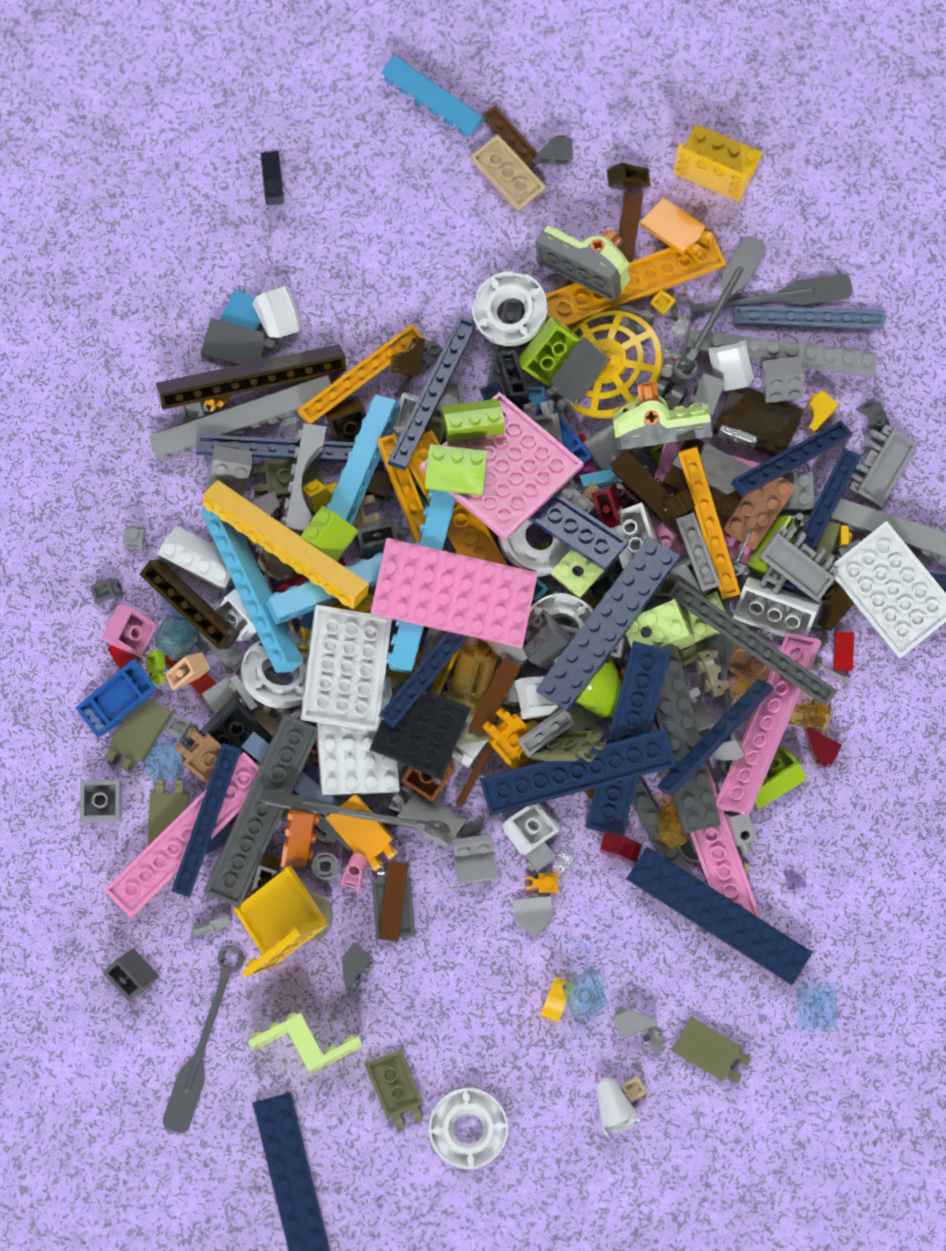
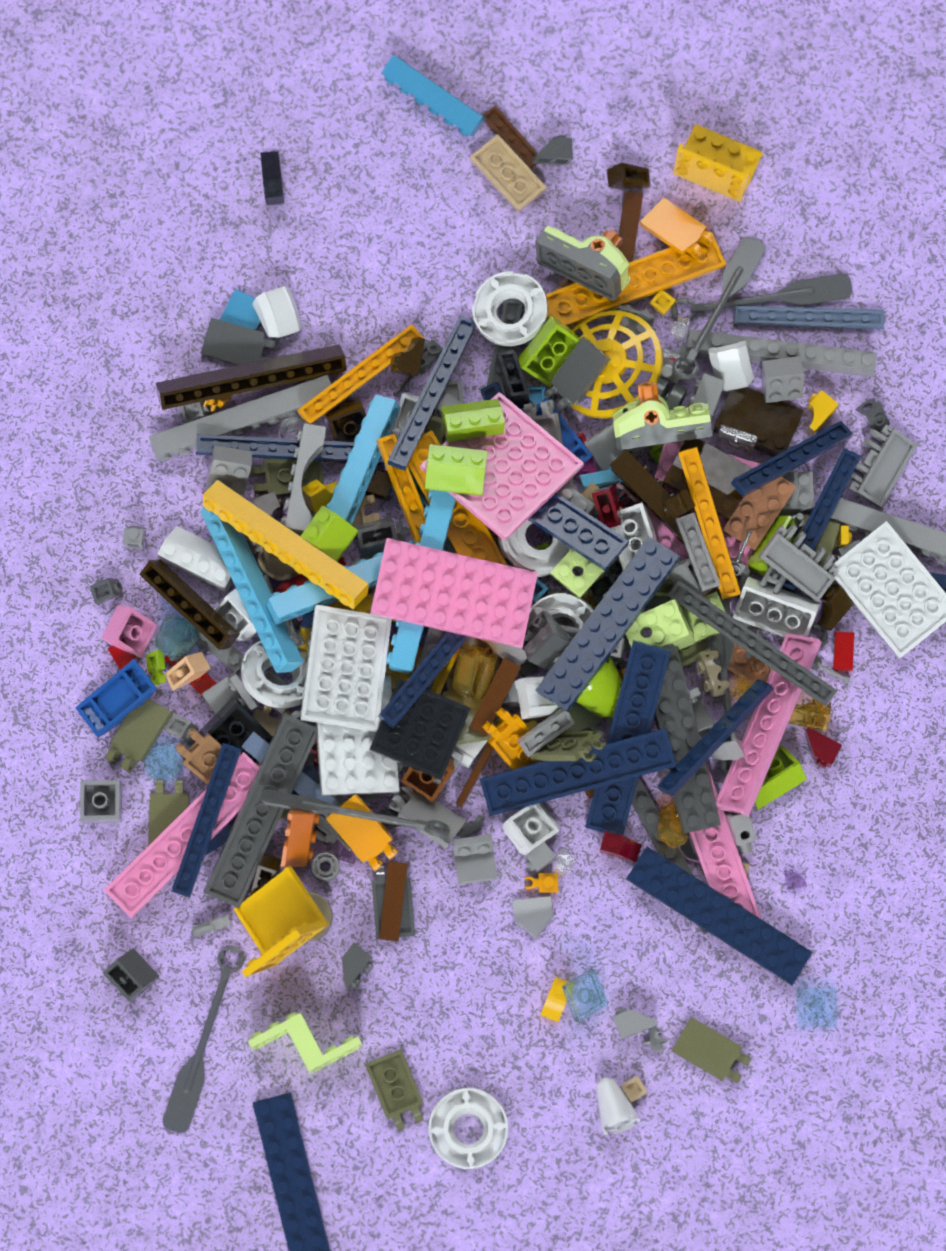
bright pink piece [340,853,367,892] -> none

